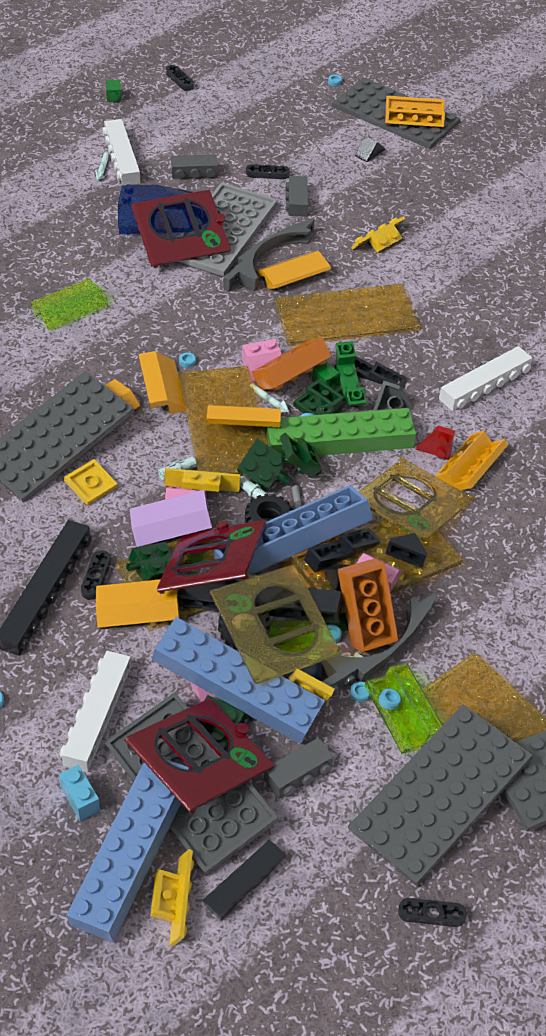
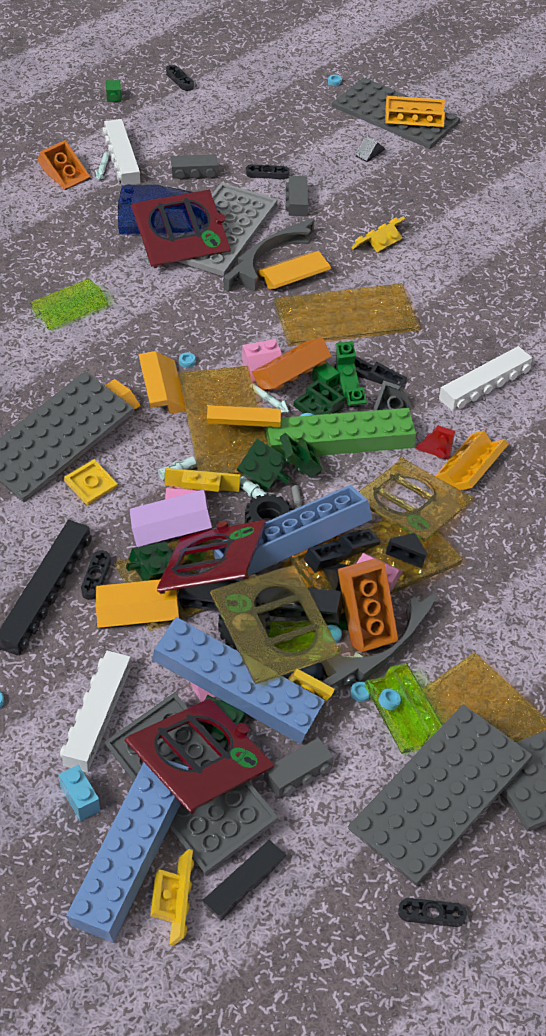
none -> orange slope [37,140,91,190]

